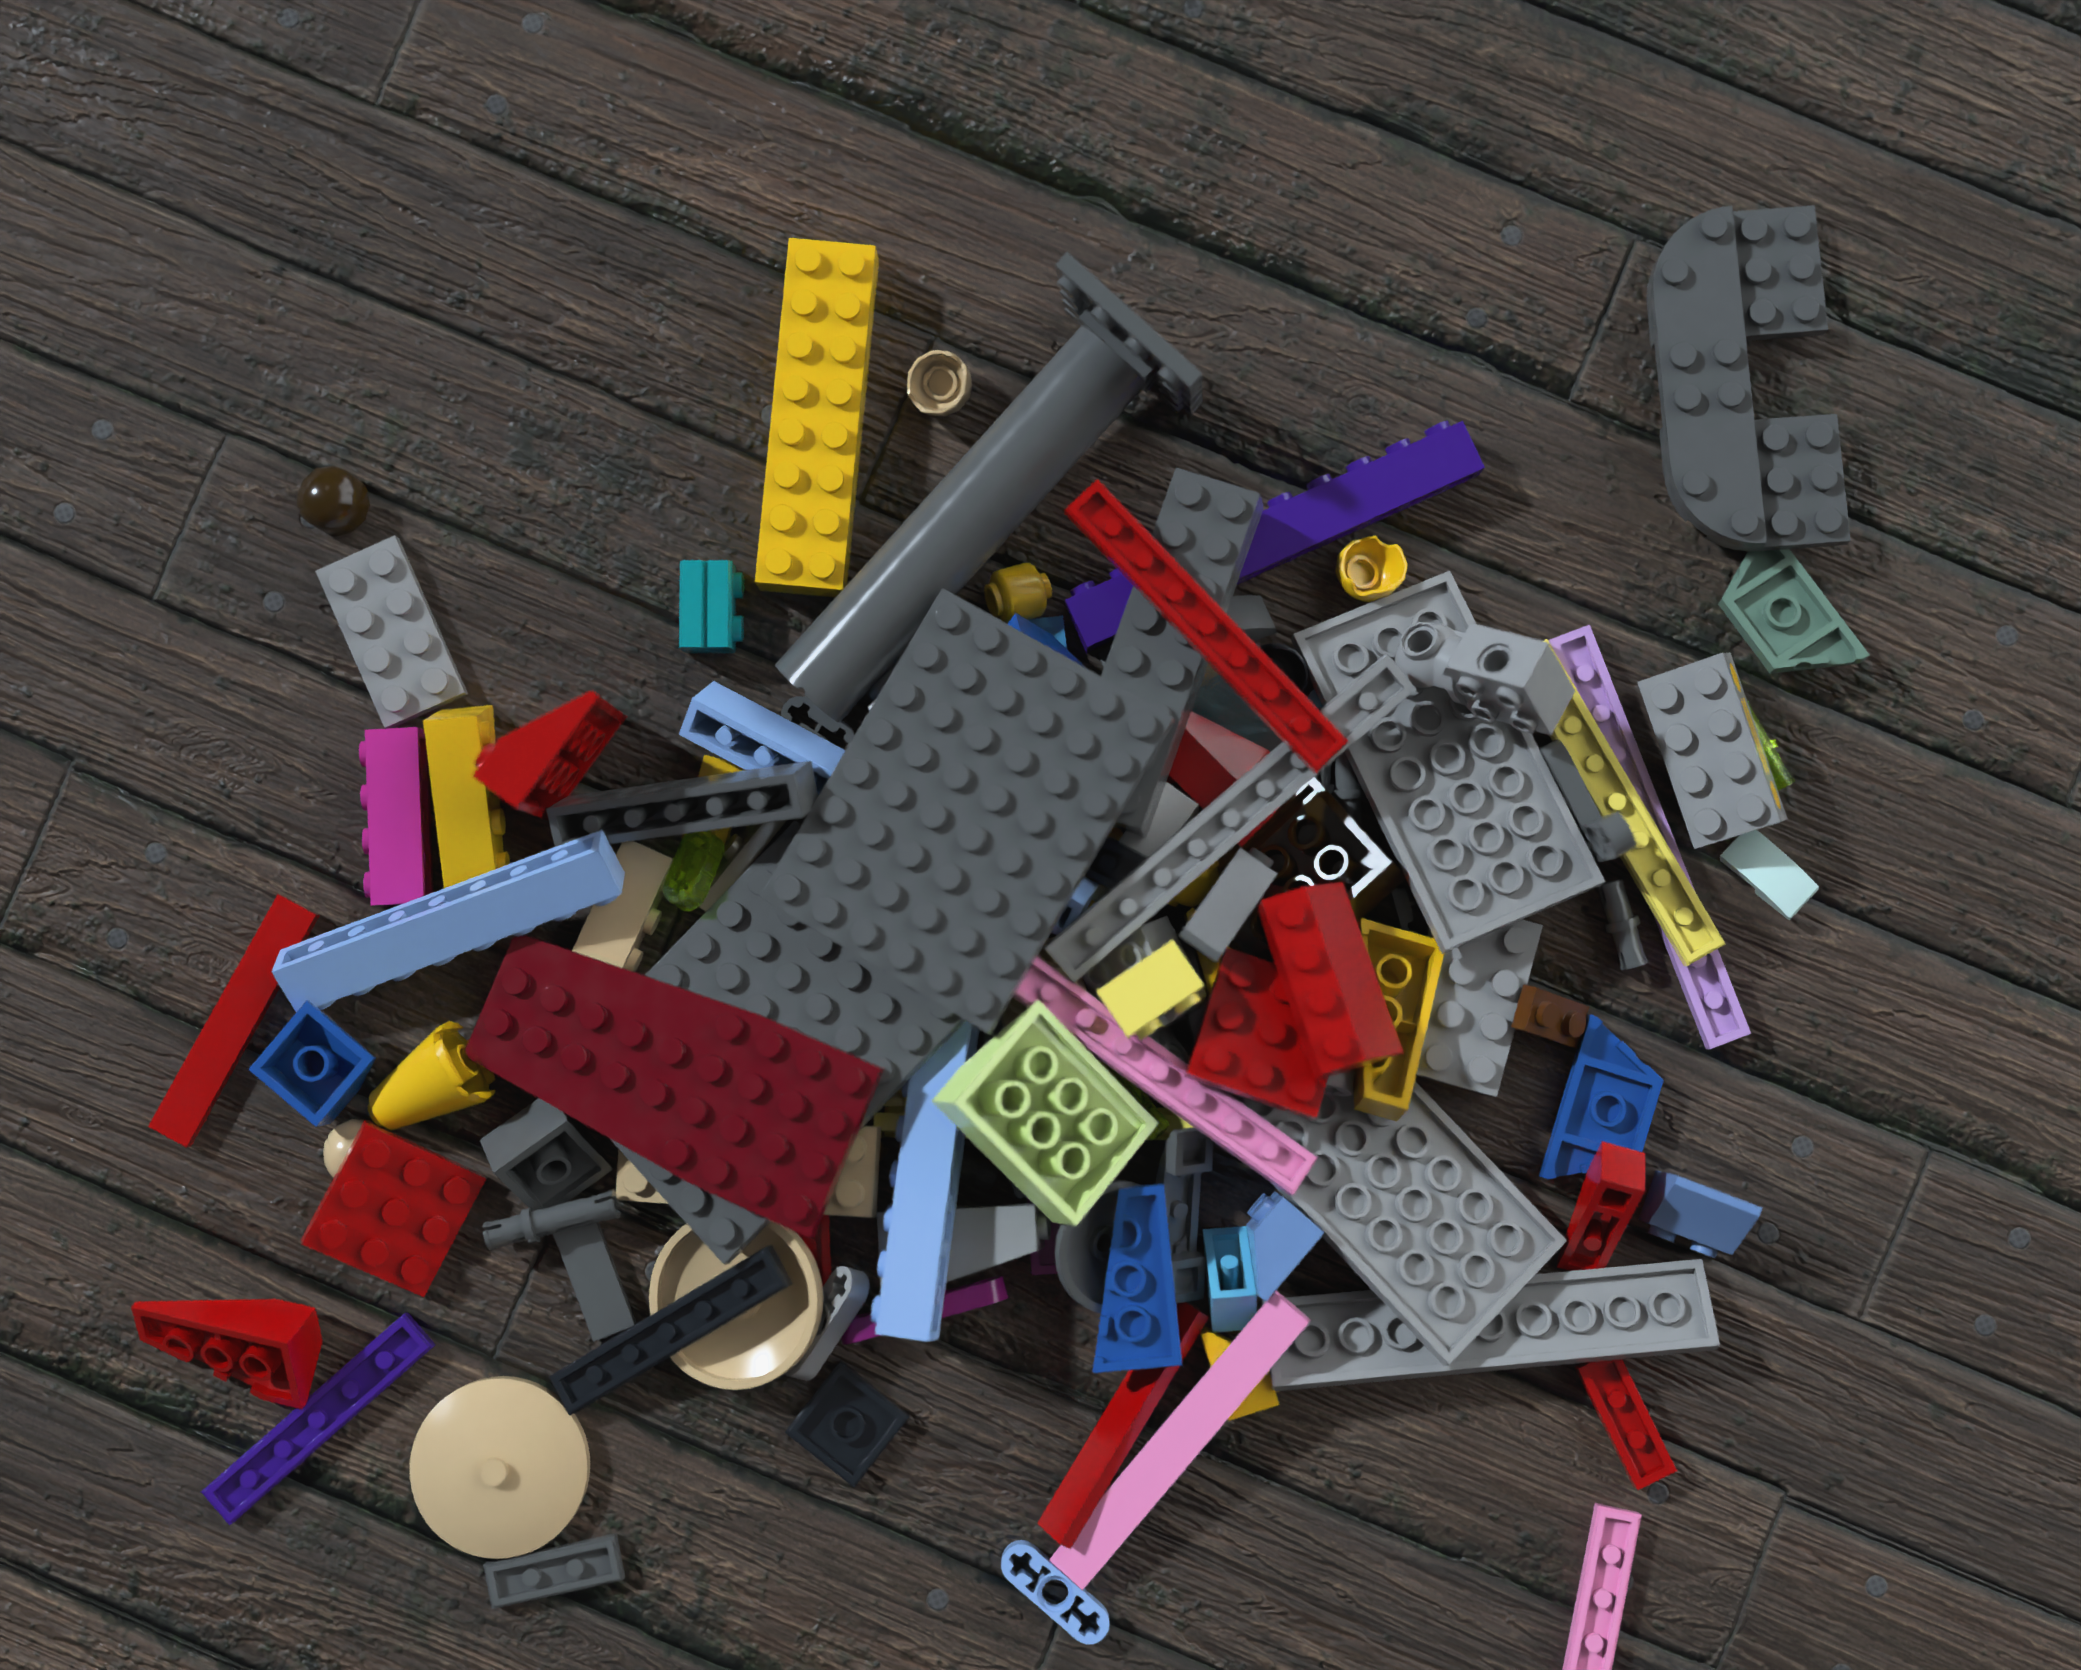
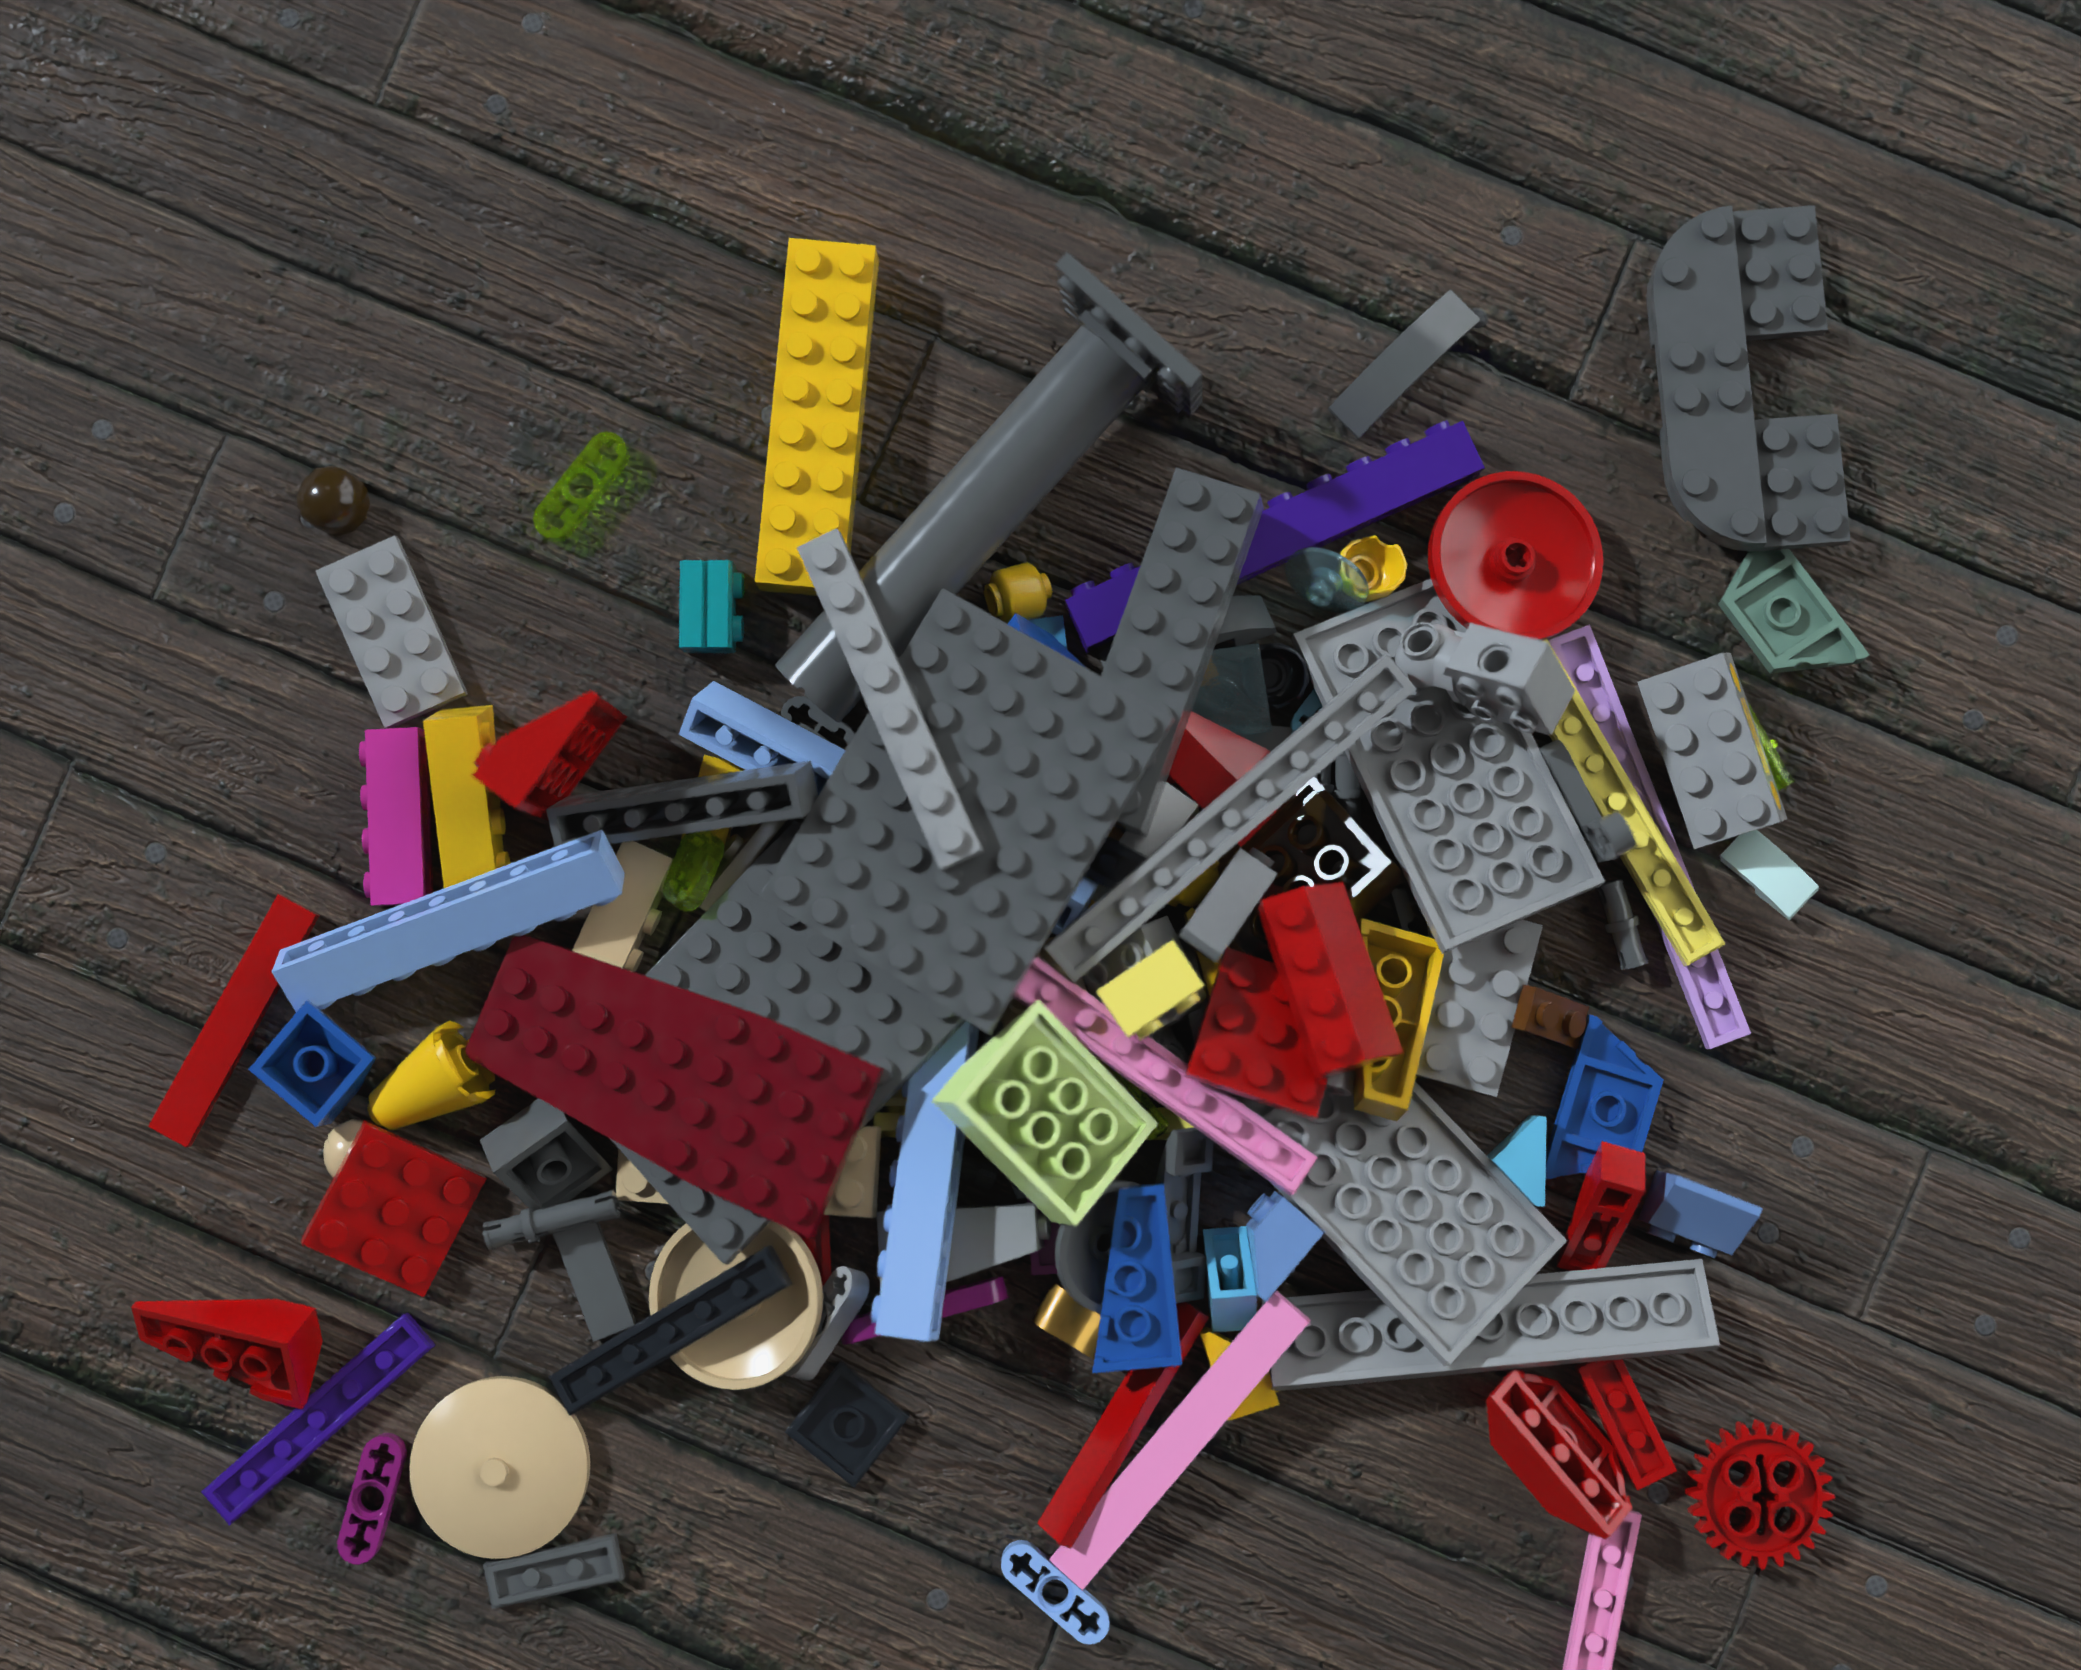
tan hair [907,350,972,417] -> none
red tile [1064,479,1349,774] -> none
none -> magenta beam [337,1433,407,1564]
none -> clear neon green beam [533,432,630,542]
none -> light grey plate [797,528,984,871]
none -> pearl gold axle [1032,1282,1101,1360]
none -> clear light blue dish [1285,547,1369,613]
none -> dark grey slope [1328,289,1481,439]
none -> red dish [1428,471,1603,641]
none -> red wedge [1486,1369,1633,1539]
none -> medium azure slope [1487,1115,1547,1206]
none -> red gear [1685,1419,1835,1569]

